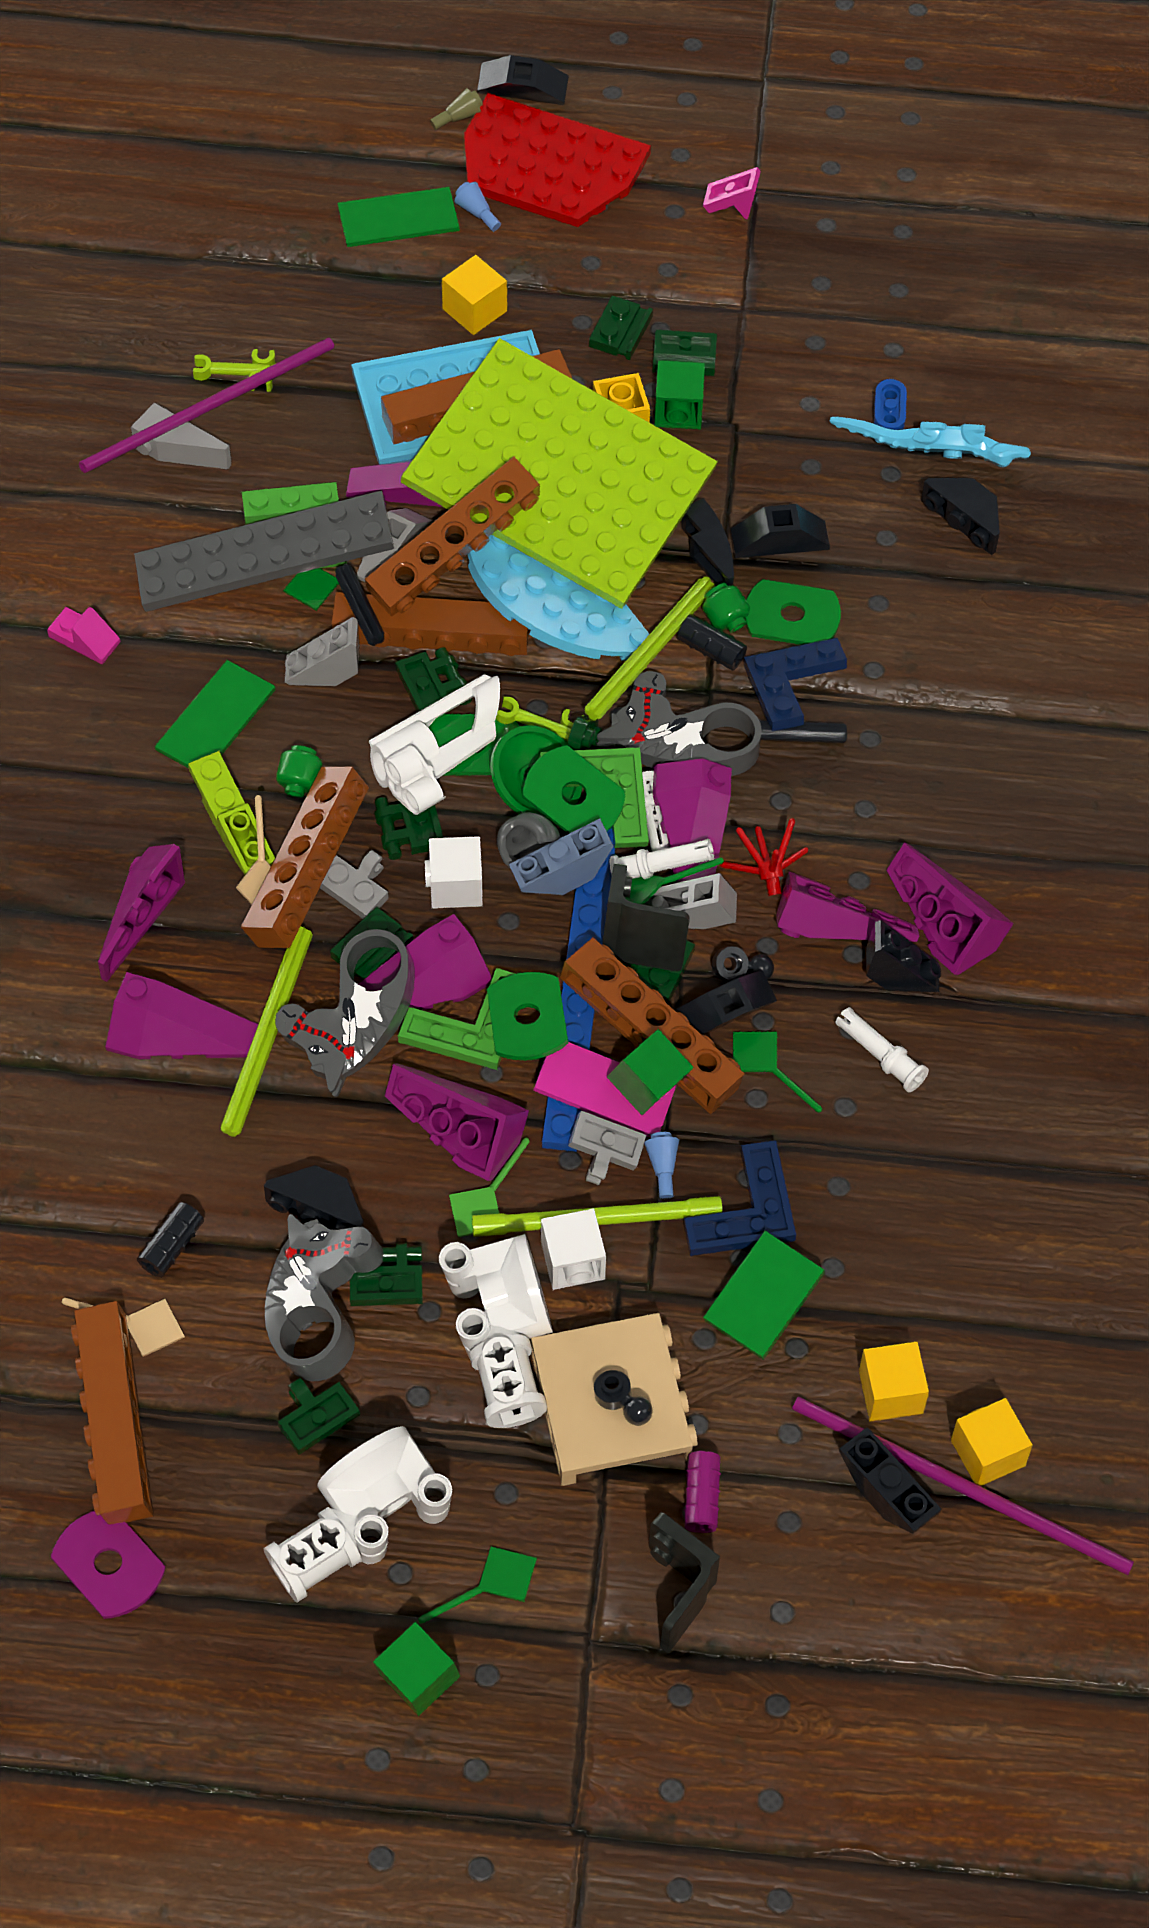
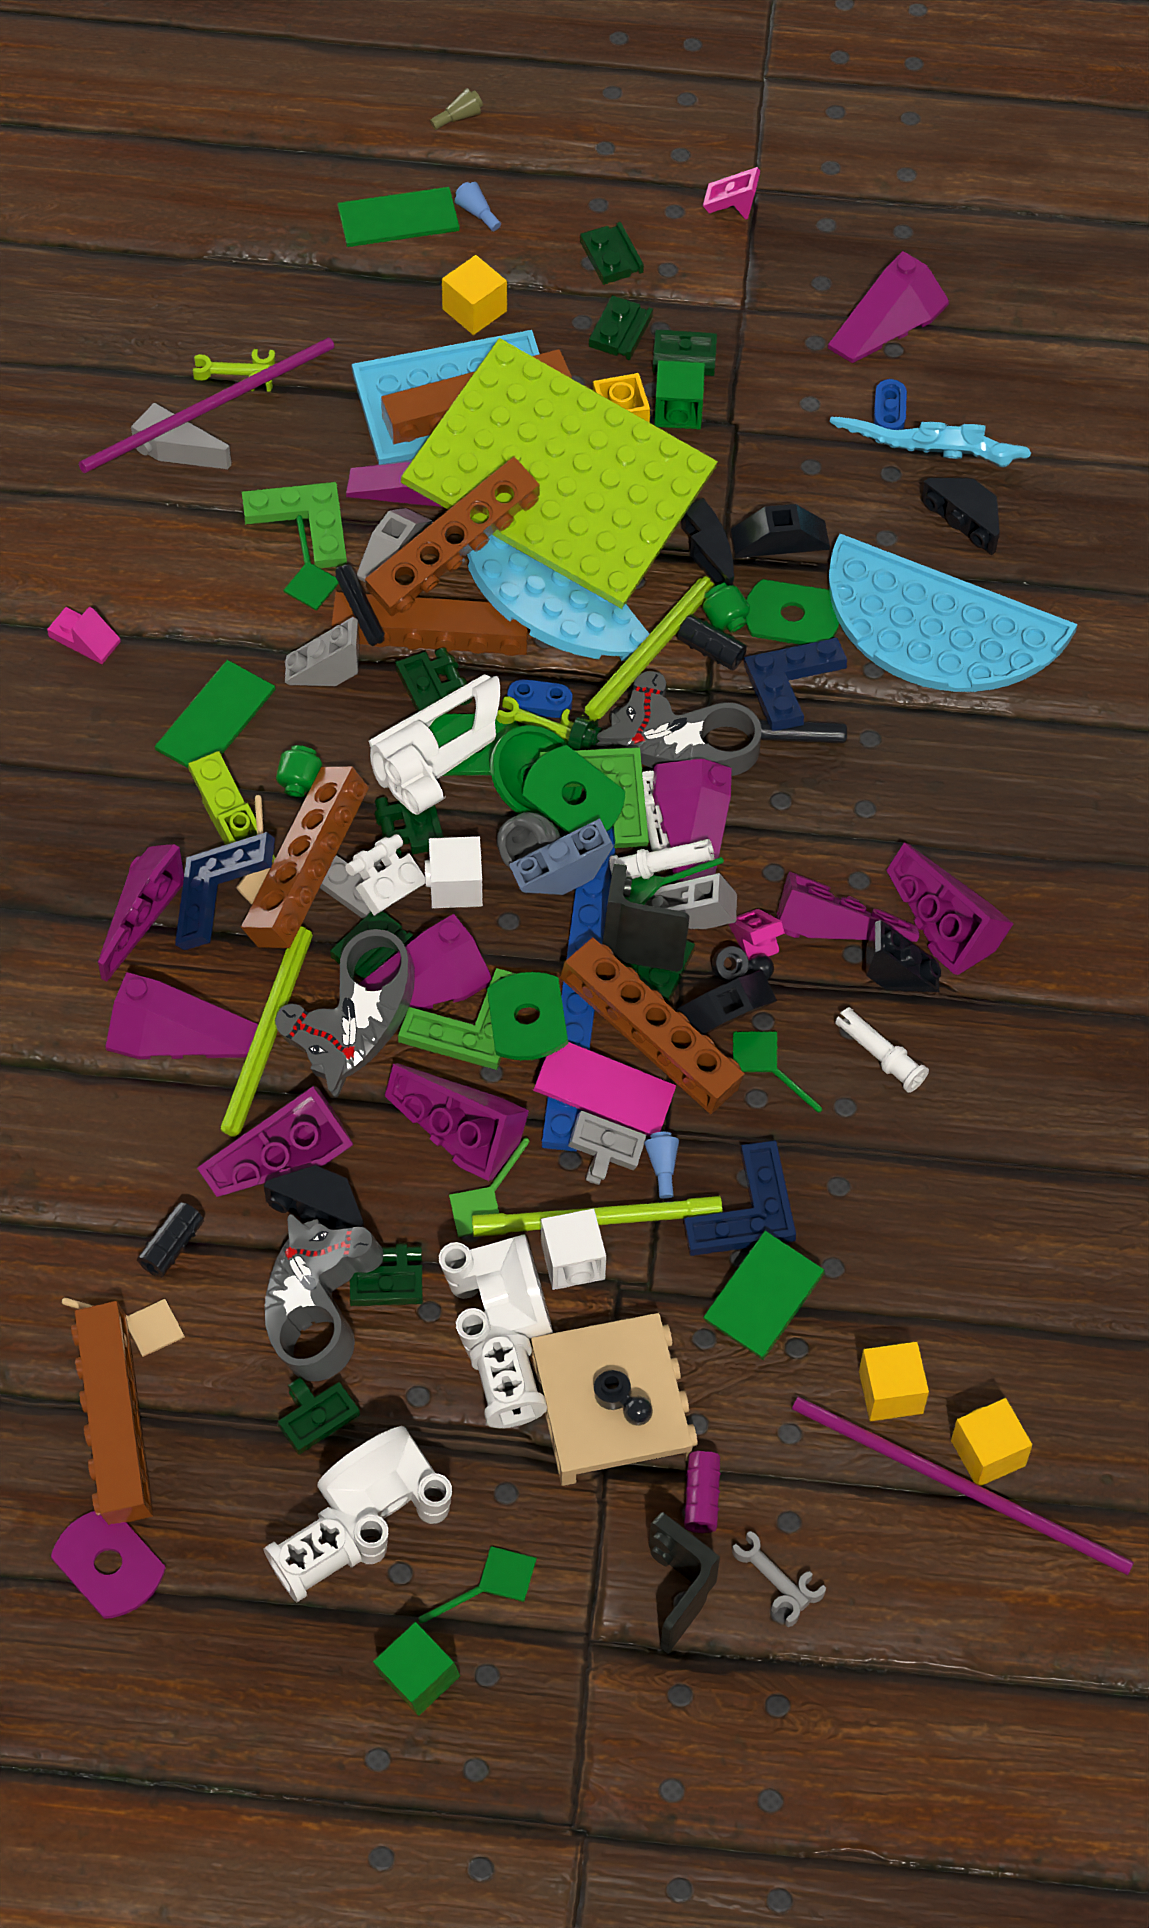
dark grey plate [134,490,394,612] -> none
red plate [464,93,651,227] -> none
black slope [477,55,569,105] -> none
green head [607,1029,694,1115] -> none
red plant [720,818,808,896] -> none
black slope [839,1427,942,1534] -> none
none -> dark blue plate [175,832,275,951]
none -> magenta wedge [197,1086,354,1197]
none -> white plate [345,834,426,915]
none -> blue plate [507,680,573,718]
none -> dark green plate [580,222,644,285]
none -> dark pink slope [729,909,785,960]
none -> light grey bar [732,1531,826,1627]
none -> magenta wedge [828,251,949,363]
none -> medium azure plate [828,534,1078,692]

